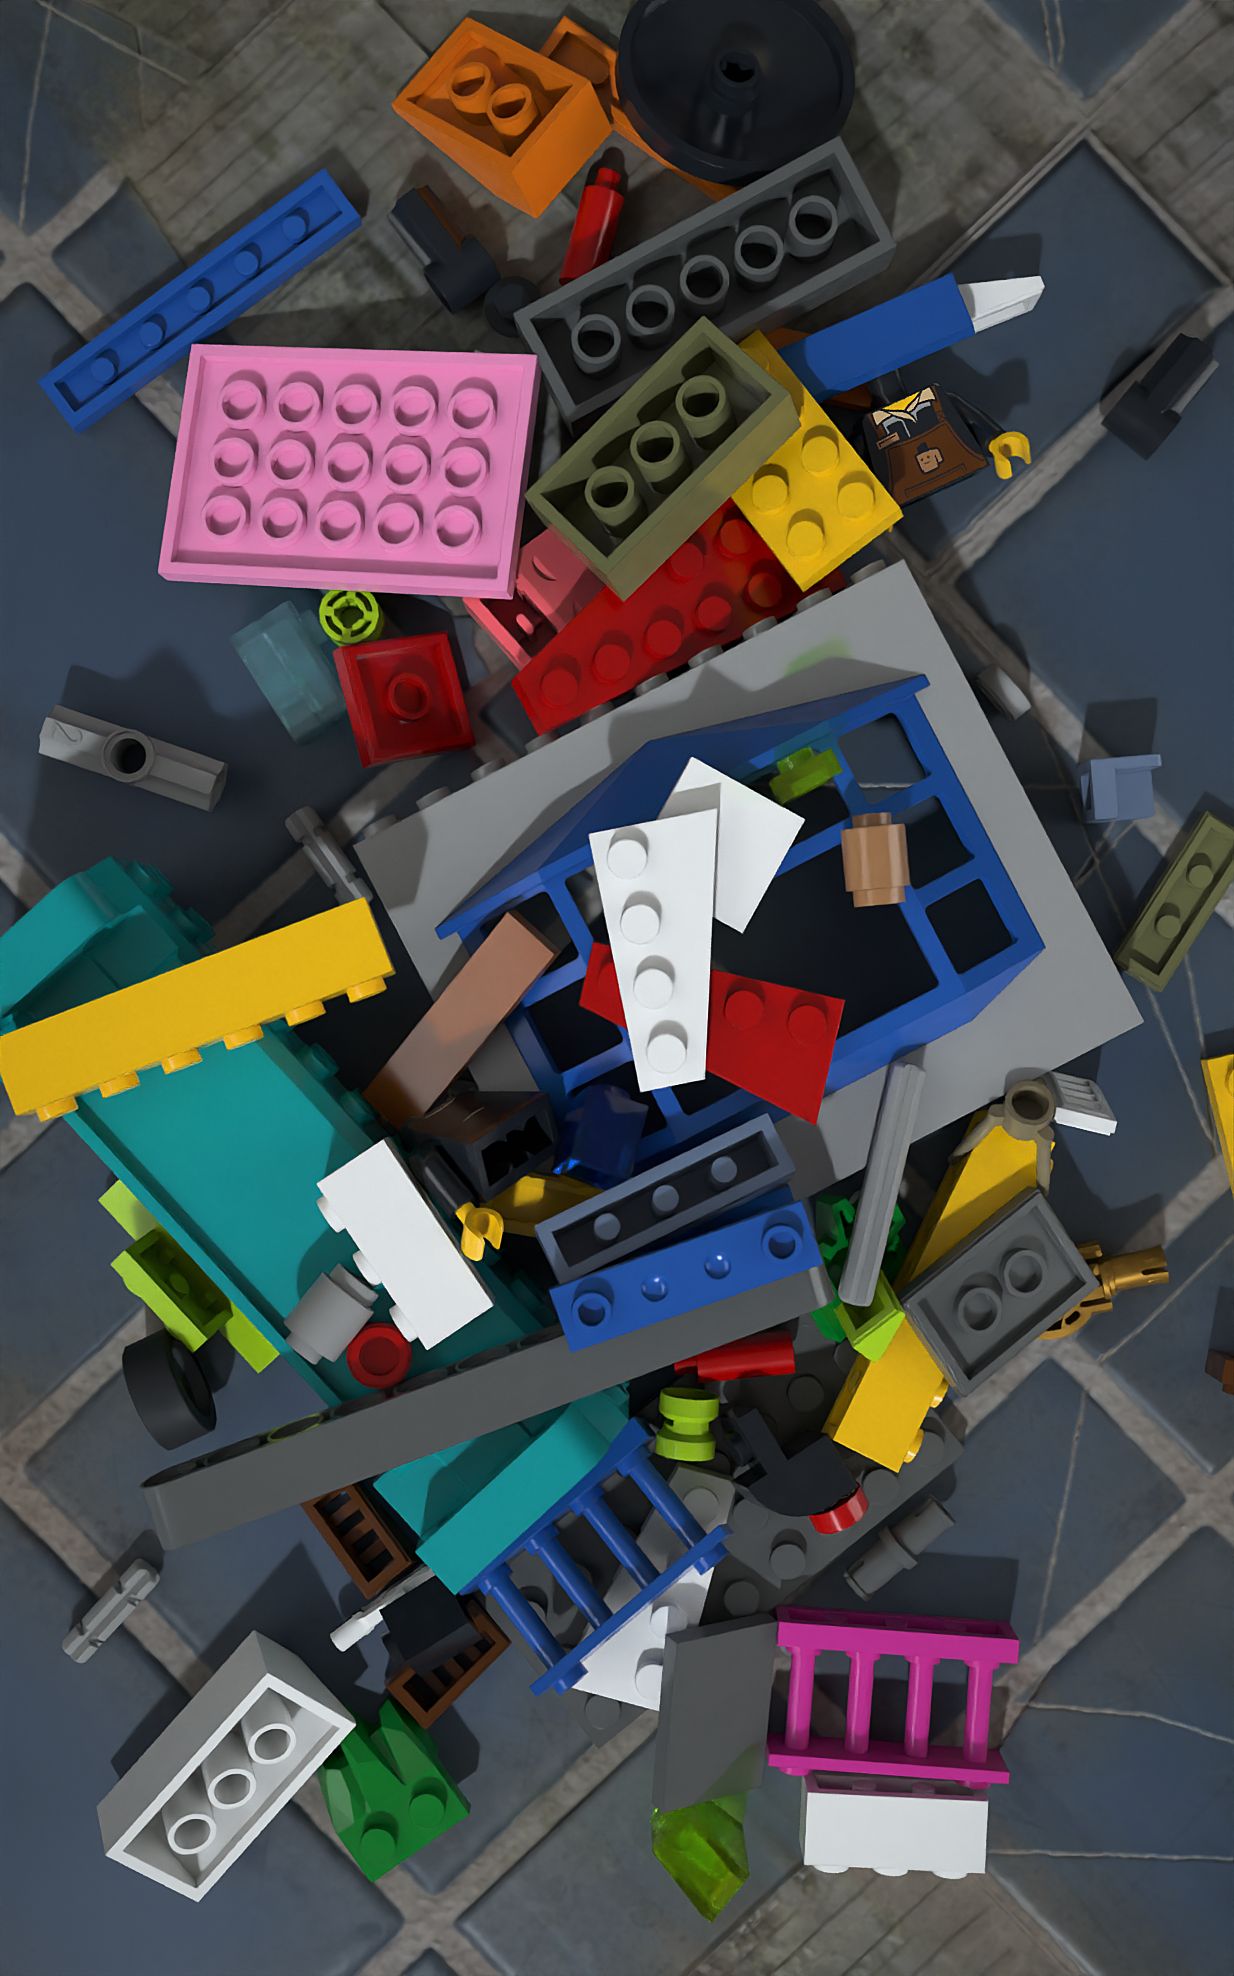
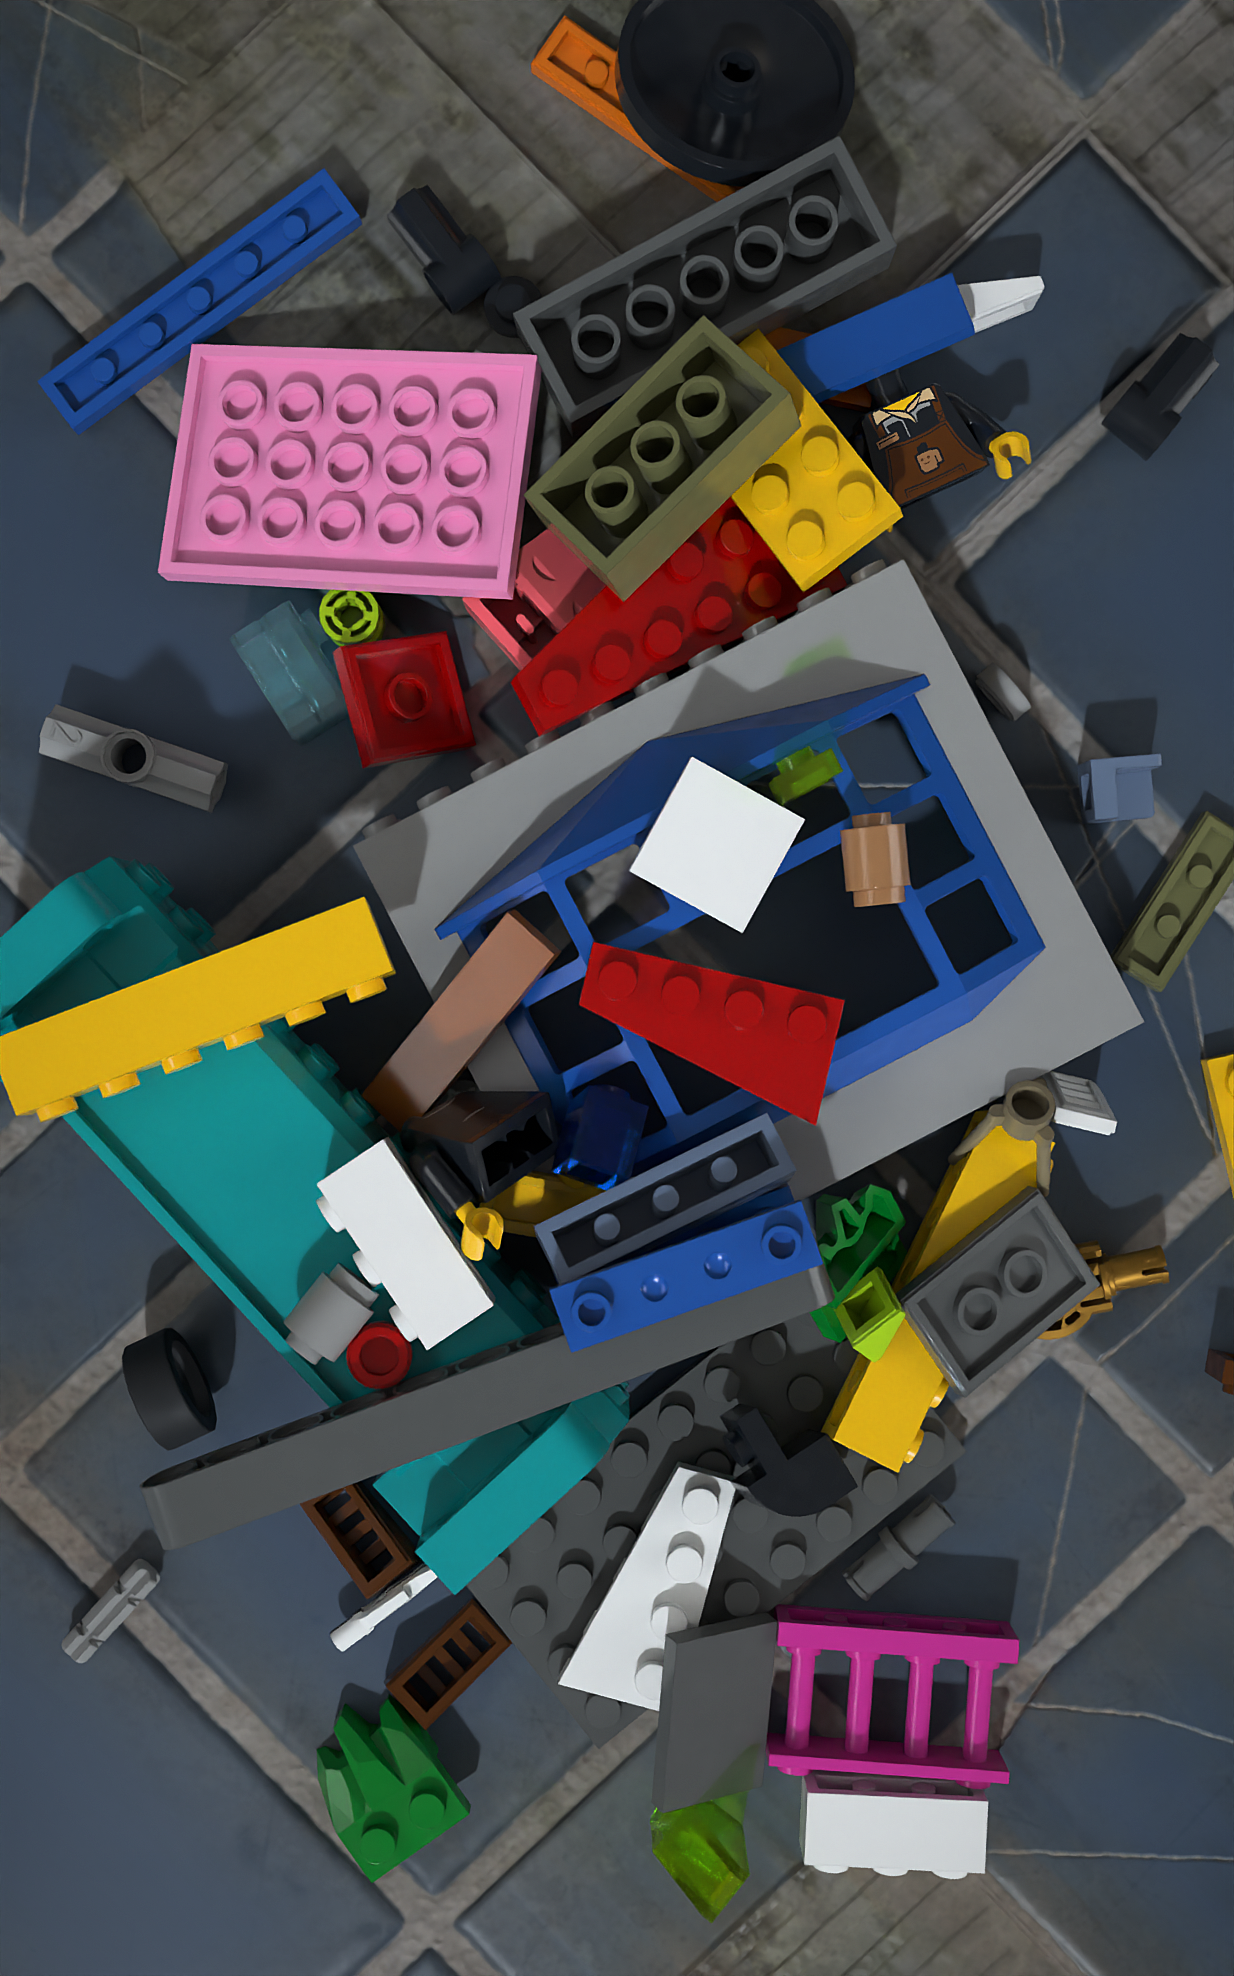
white slope [97,1630,356,1902] -> none
lime bracket [98,1179,280,1374] -> none
light grey axle [285,806,373,905] -> none
black brick [379,1575,483,1677] -> none
orange slope [391,17,613,219] -> none
blue fence [459,1417,734,1697] -> none
red cylinder [559,168,625,286] -> none
white wing [588,808,717,1092] -> none
lime wheel [655,1387,720,1461] -> none
red cylinder [674,1329,795,1383] -> none
red tile [808,1481,869,1534] -> none
light grey axle [838,1061,926,1306] -> none

